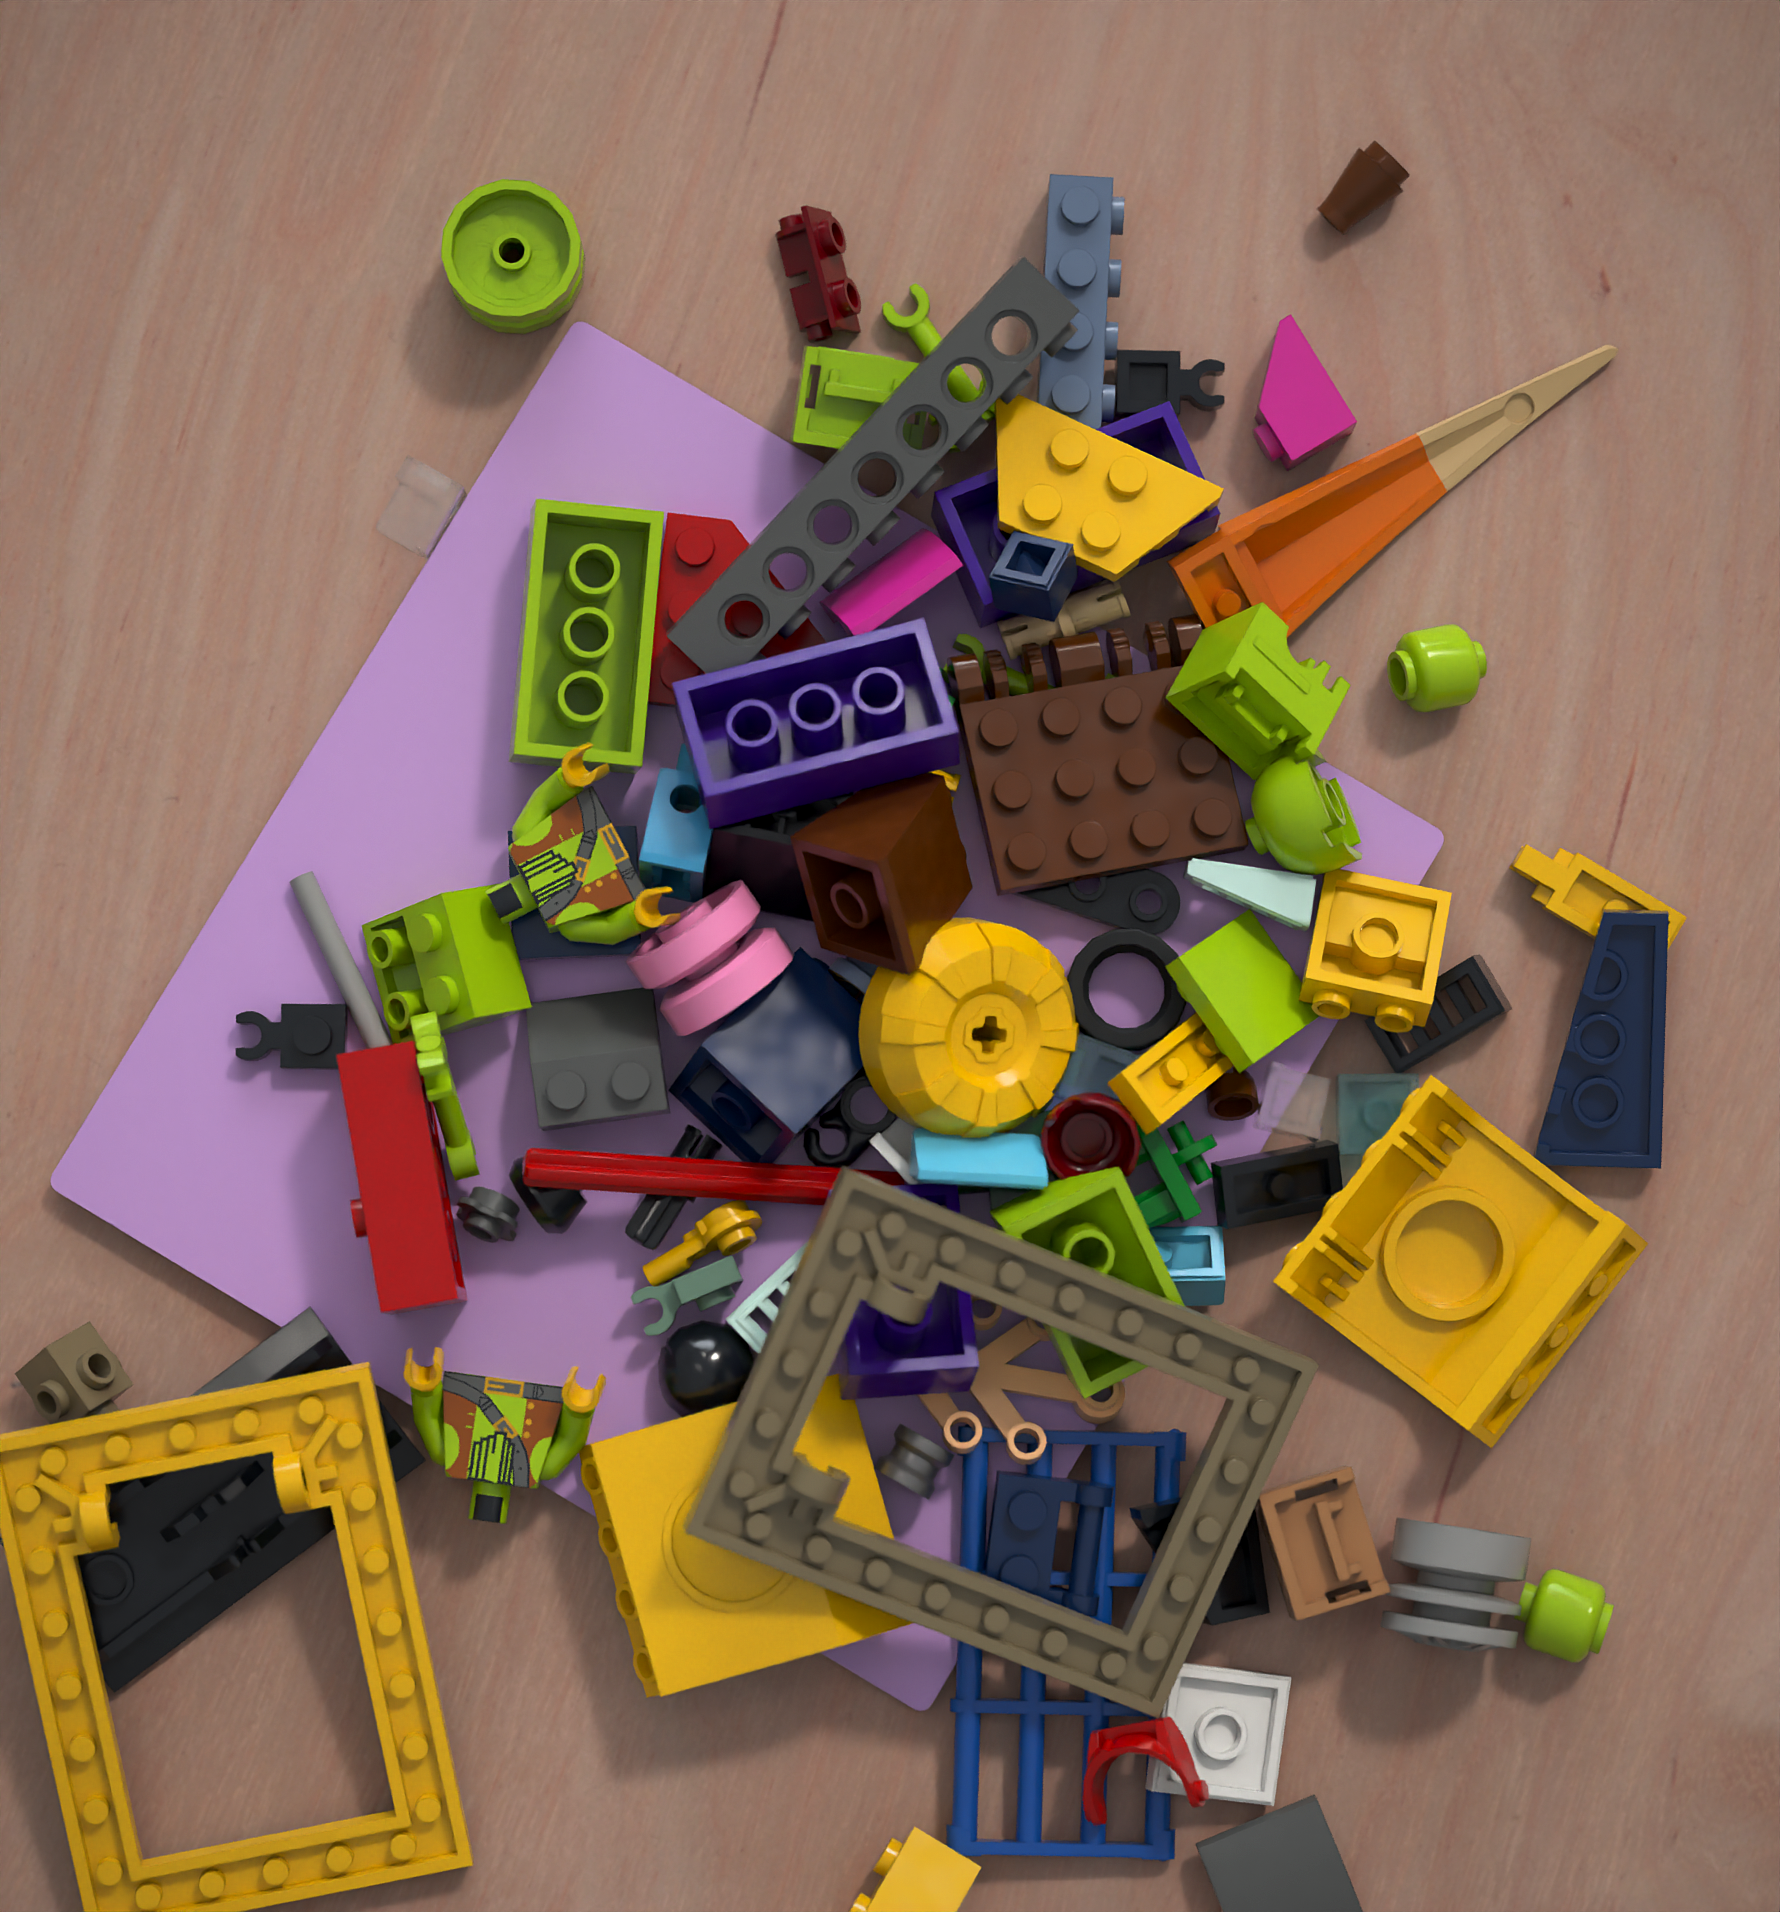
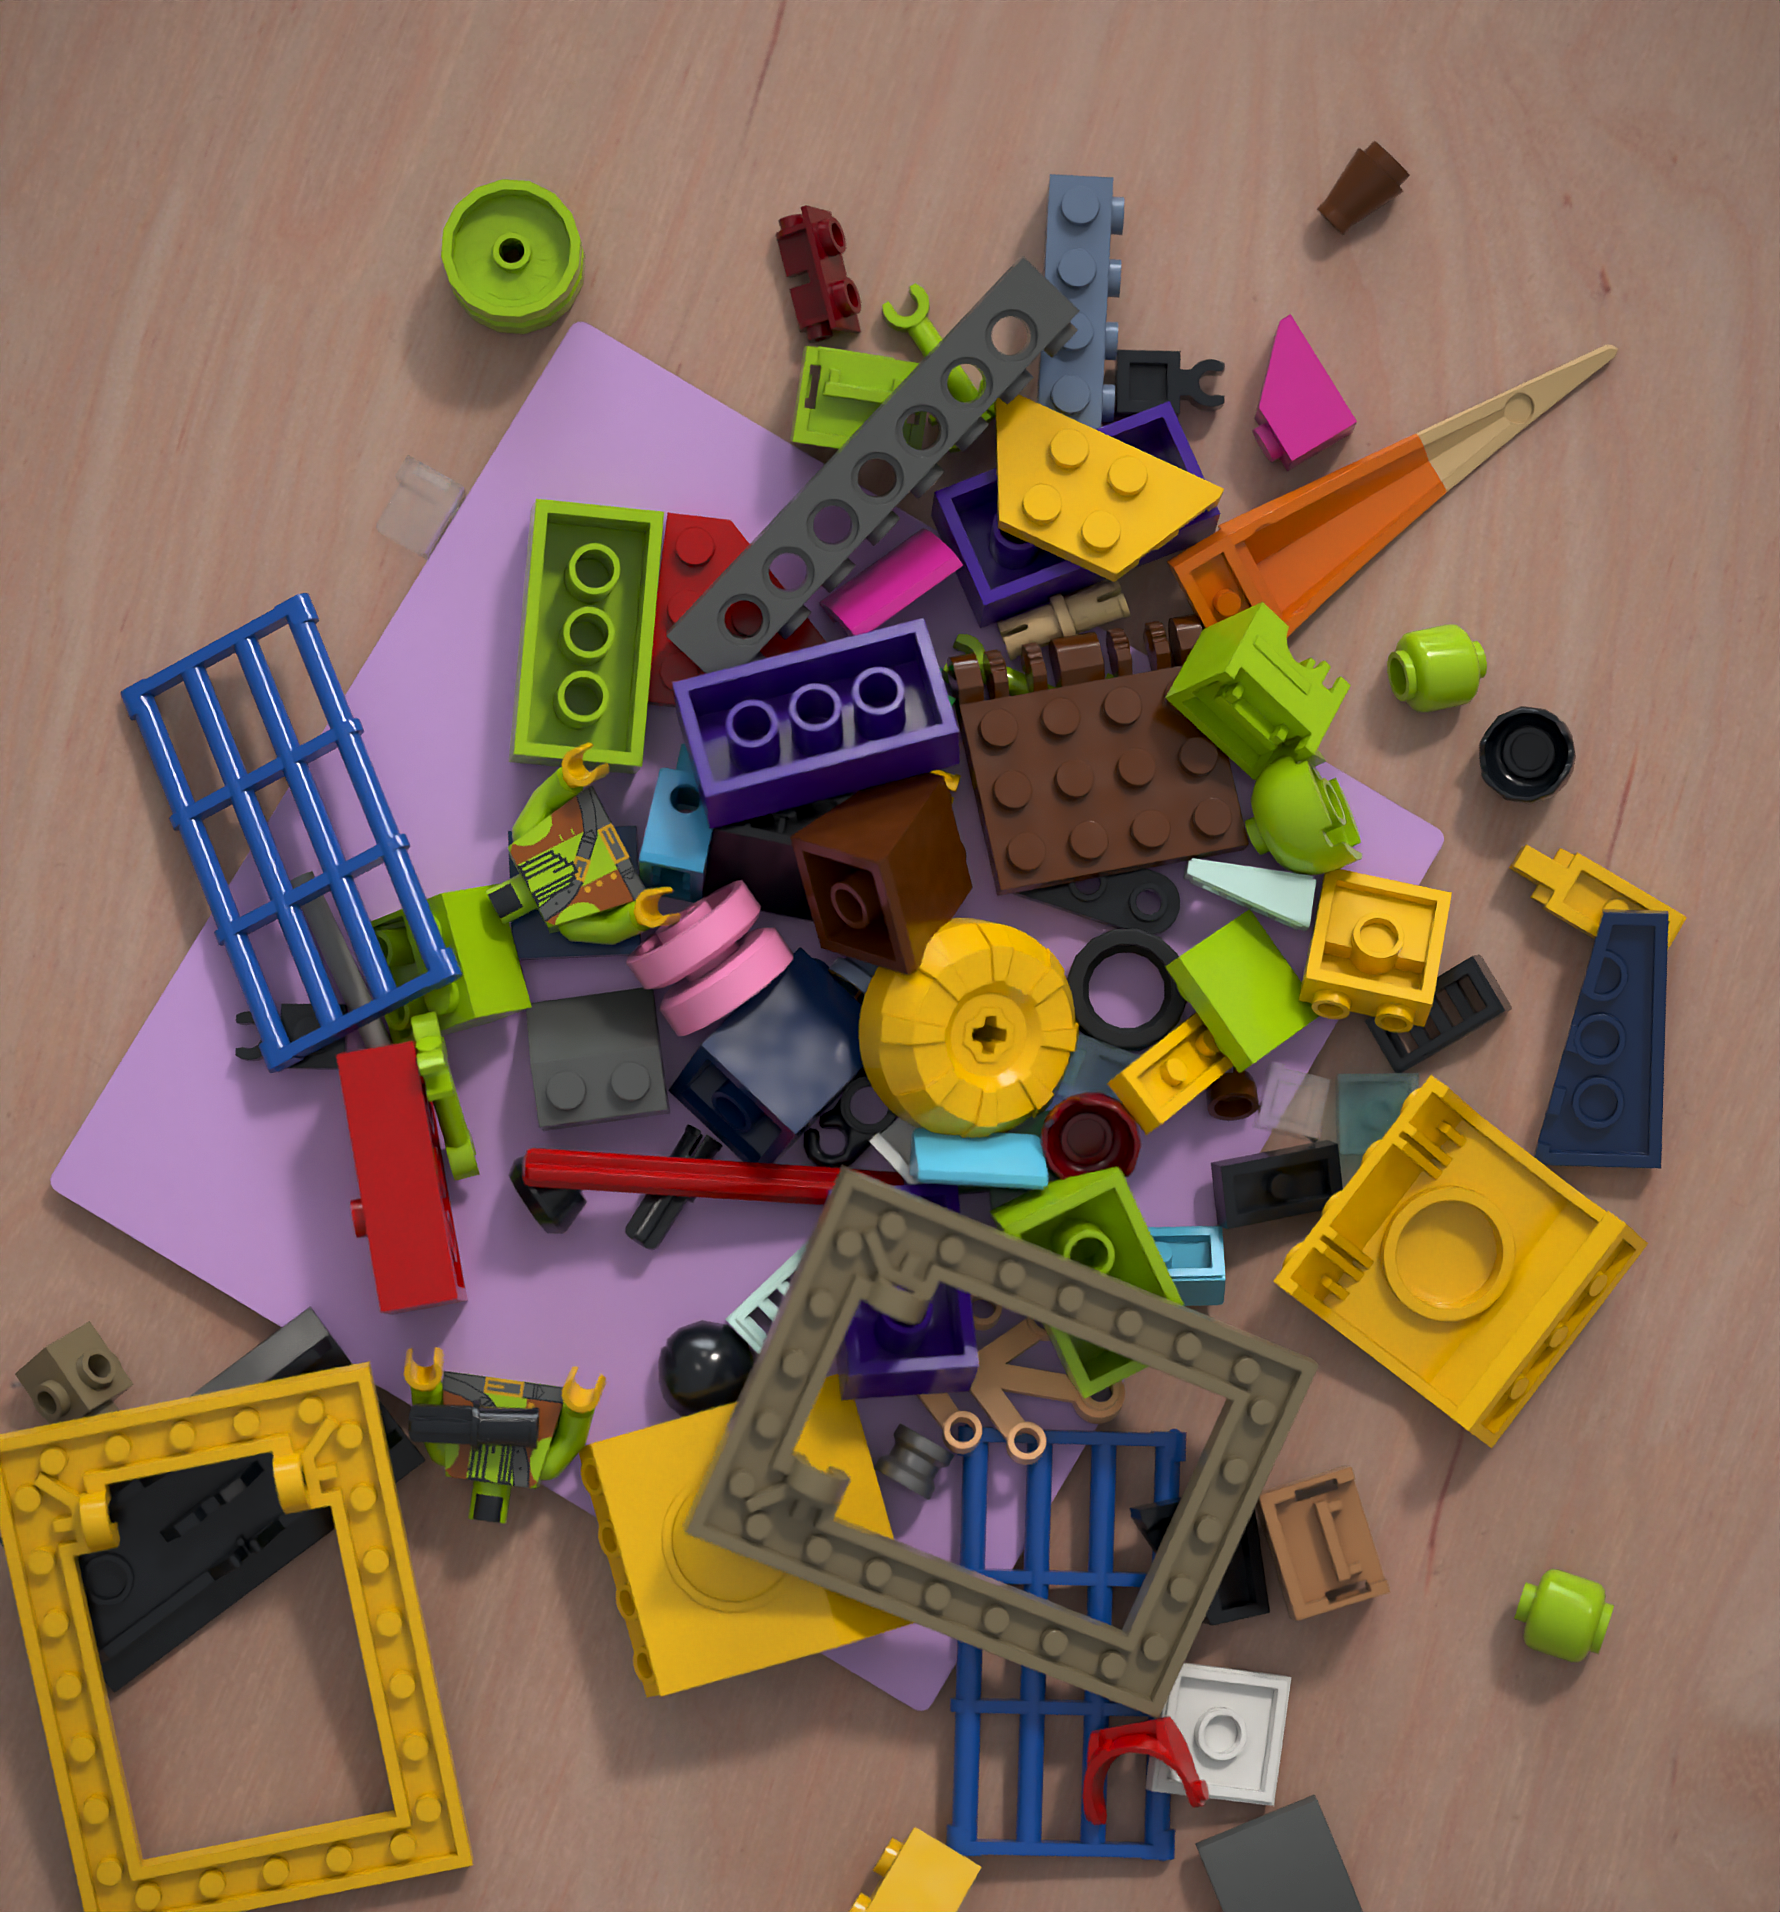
dark grey plate [456,1187,520,1243] -> none
sand green plate [631,1255,743,1336] -> none
yellow plate [642,1200,763,1287] -> none
dark blue plate [984,1470,1114,1616] -> none
dark blue slope [989,531,1078,622] -> none
green hips [1134,1120,1218,1229] -> none
light grey wheel [1381,1517,1532,1652] -> none
none -> blue door [120,593,462,1073]
none -> black axle [408,1400,539,1451]
none -> black hair [1479,706,1576,804]

